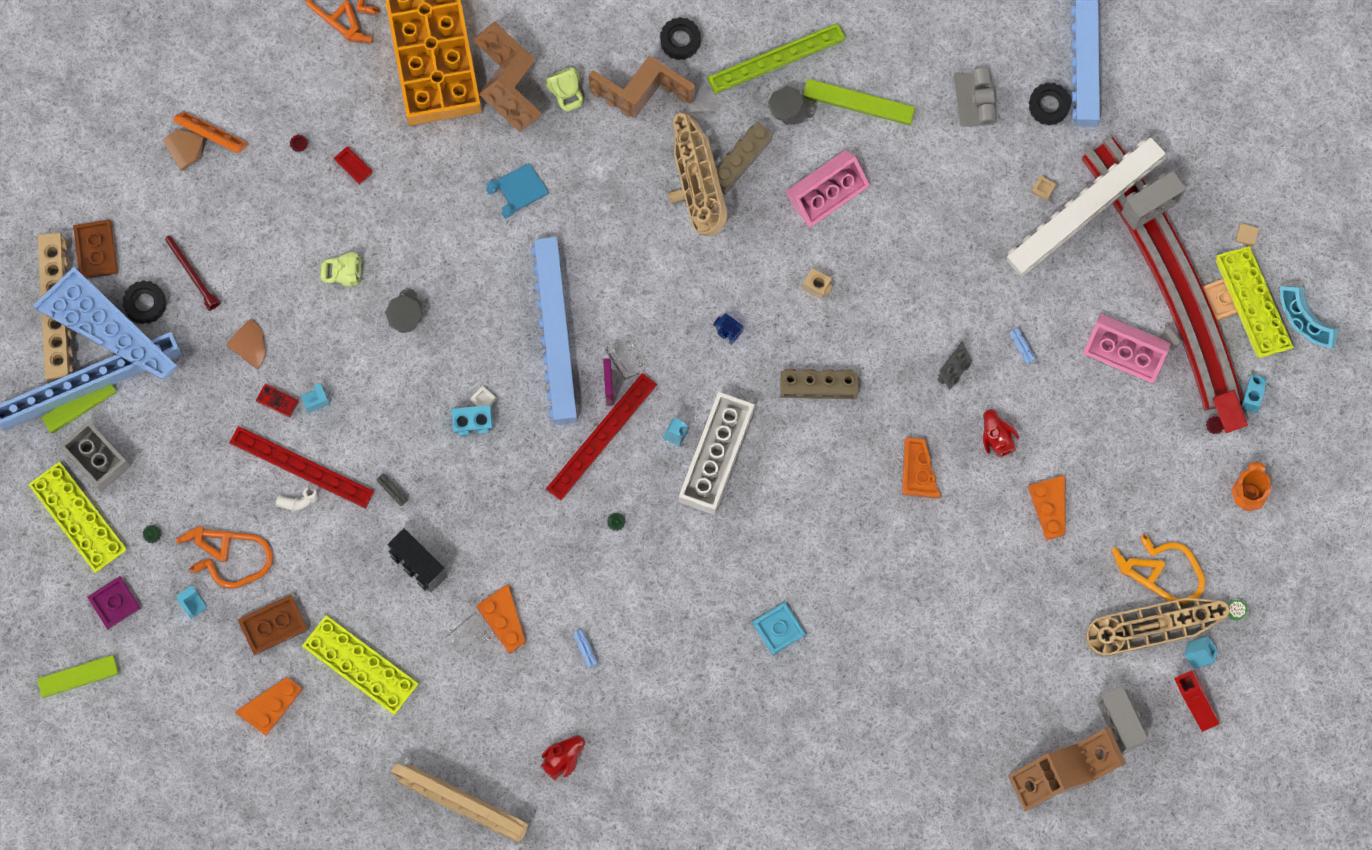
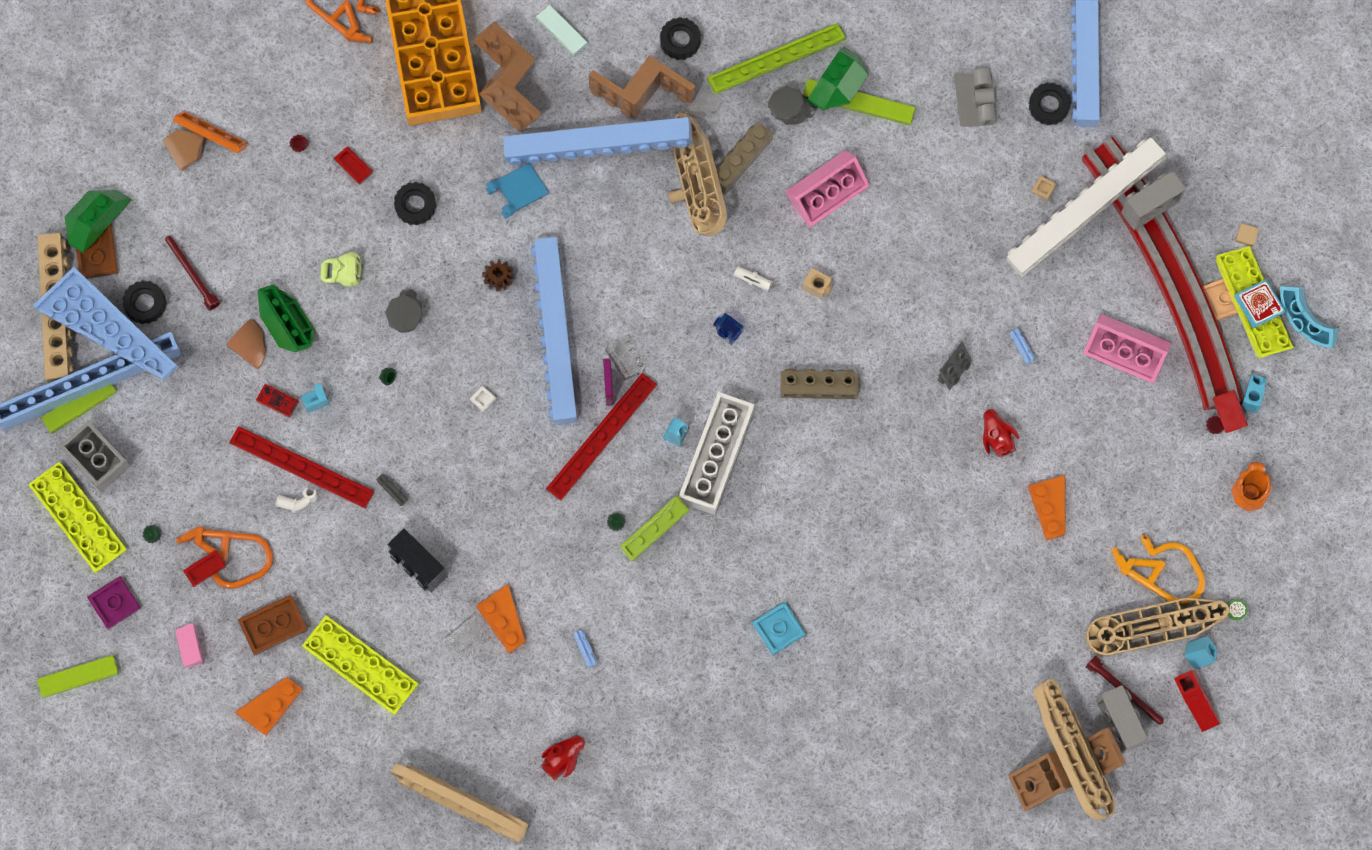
medium azure panel [175,586,207,619] -> none
medium azure brick [451,405,493,436] -> none
yellowish green piece [546,67,583,112] -> none
orange wing [901,437,941,499] -> none
light grey tile [1162,327,1181,351] -> none
none -> green wedge [65,190,132,253]
none -> bright pink slope [175,623,203,668]
none -> red tile [183,550,227,587]
none -> green wedge [257,284,315,353]
none -> dark green piece [379,368,396,386]
none -> black tyre [394,182,436,225]
none -> reddish brown gear [482,259,515,292]
none -> light blue brick [504,117,692,165]
none -> light aqua tile [536,5,587,56]
none -> lime tile [620,496,690,561]
none -> white pin [734,265,773,292]
none -> green wedge [807,47,868,111]
none -> tan beam [1033,679,1115,821]
none -> dark red piece [1085,655,1164,725]
none -> tile [1234,280,1286,329]

